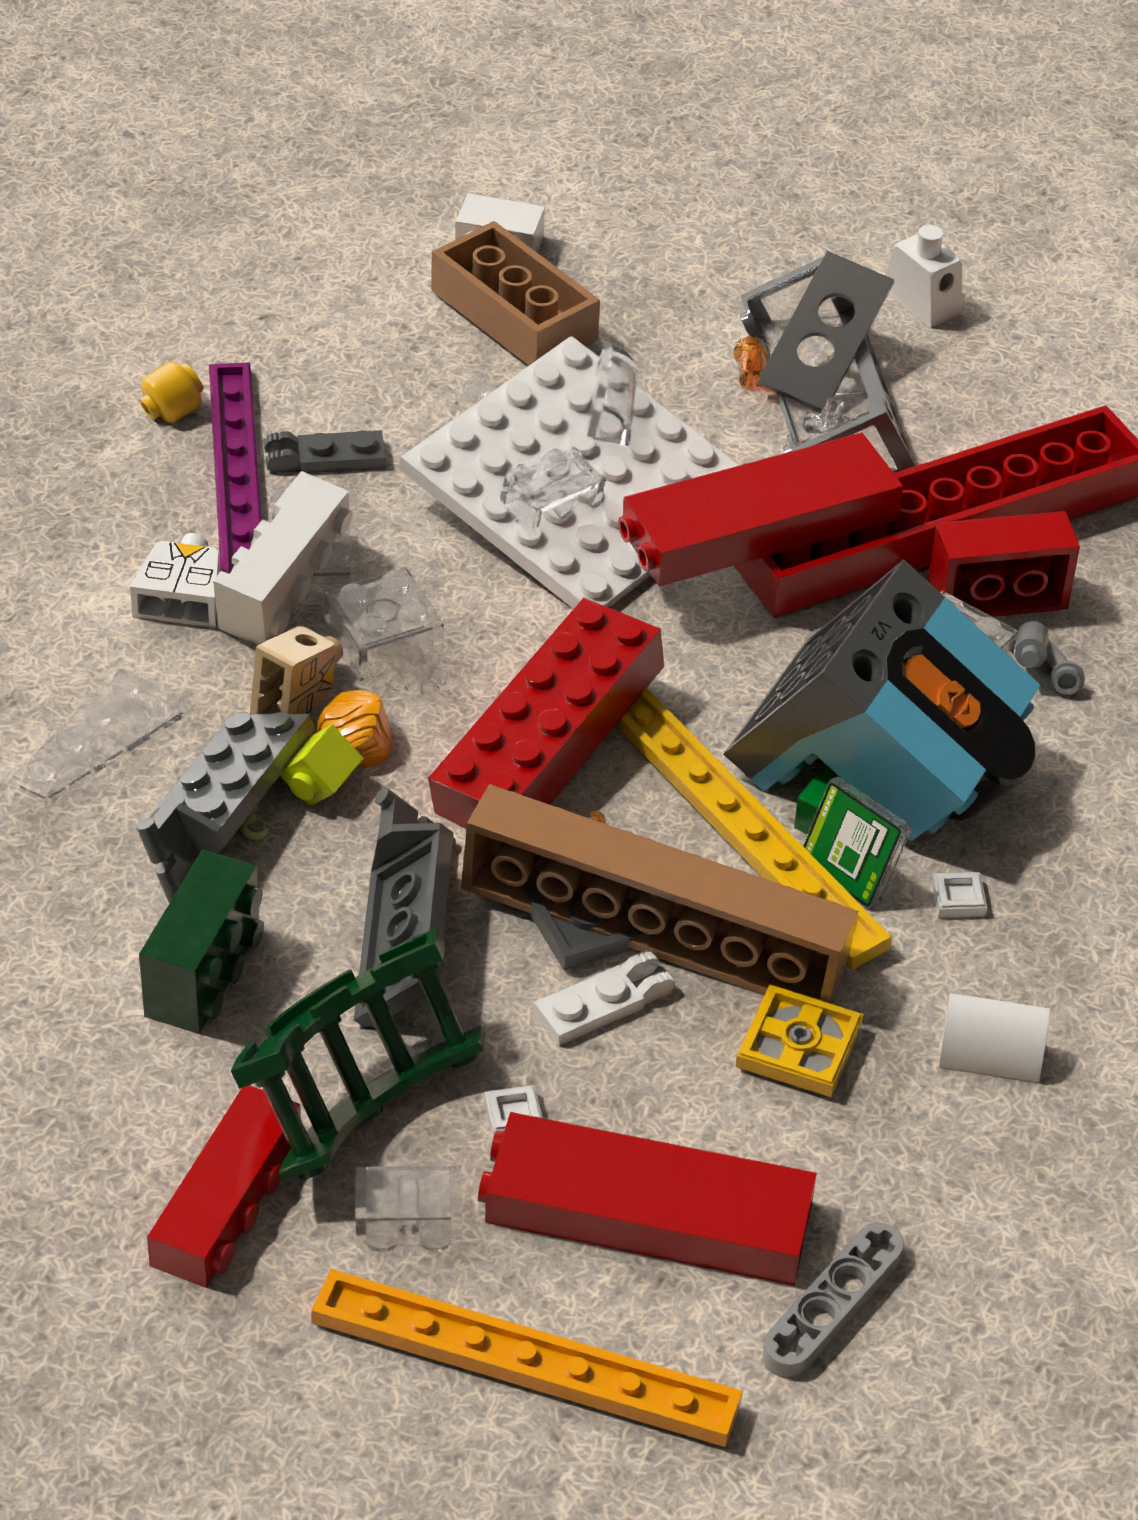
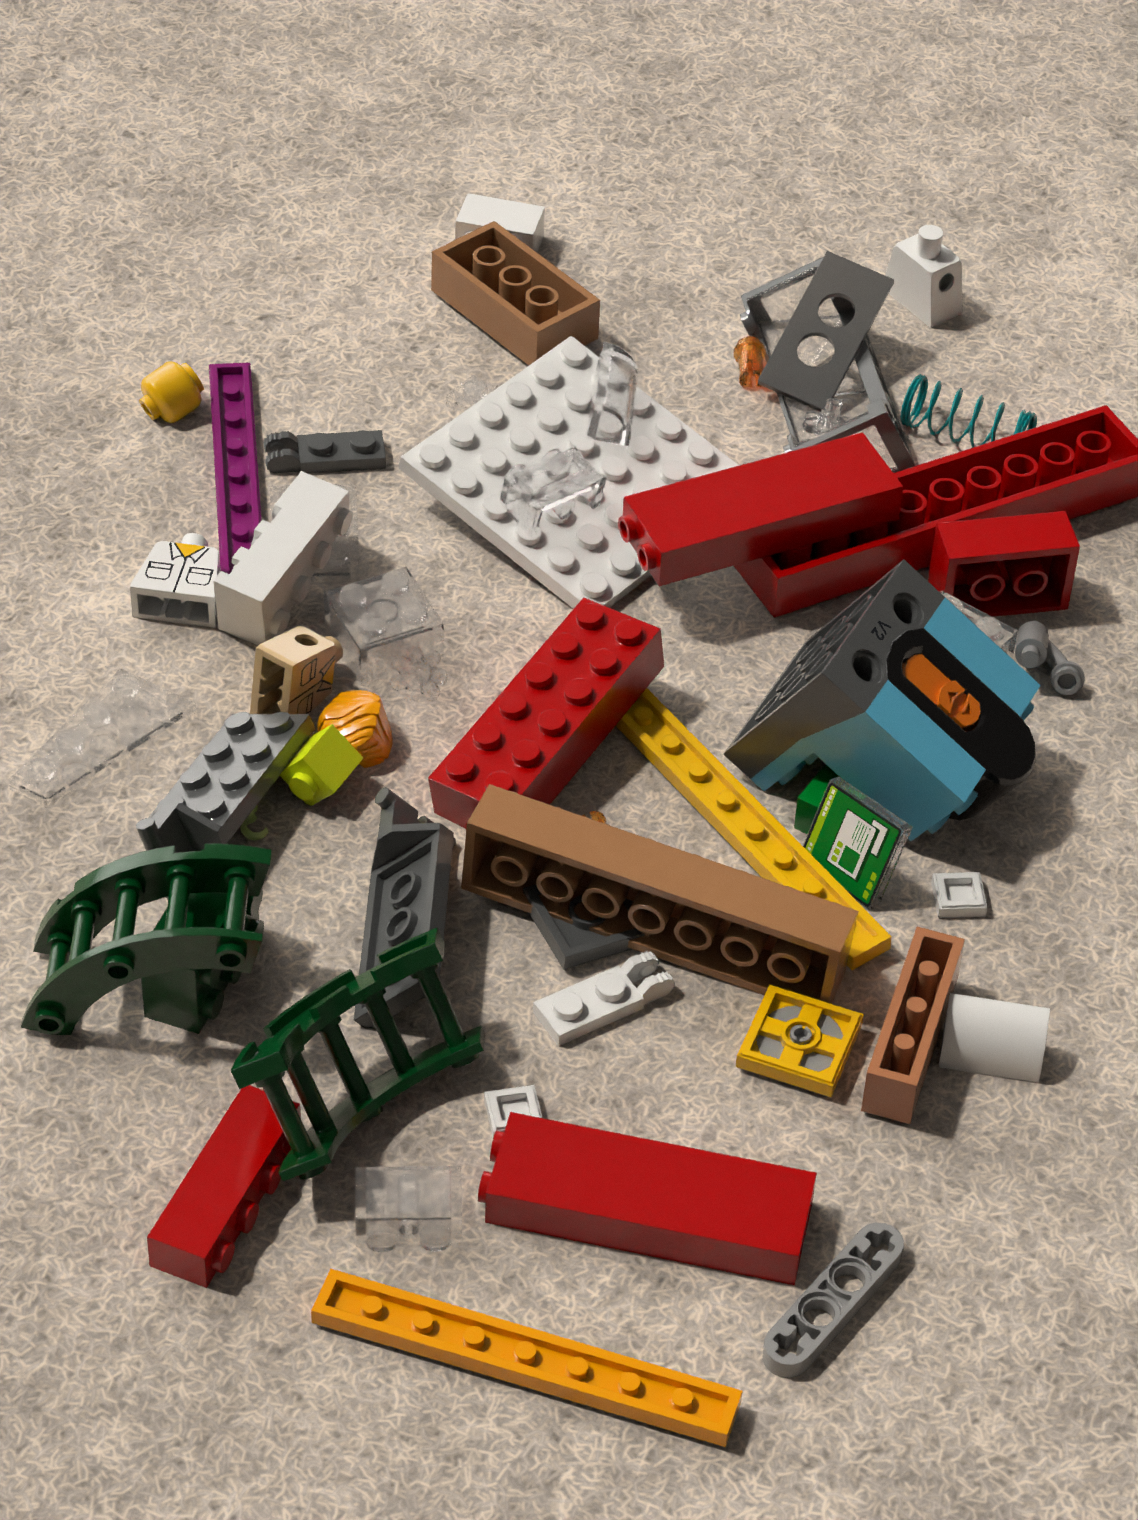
none -> dark green fence [21,843,272,1035]
none -> nougat brick [861,926,965,1124]
none -> teal piece [900,374,1037,448]

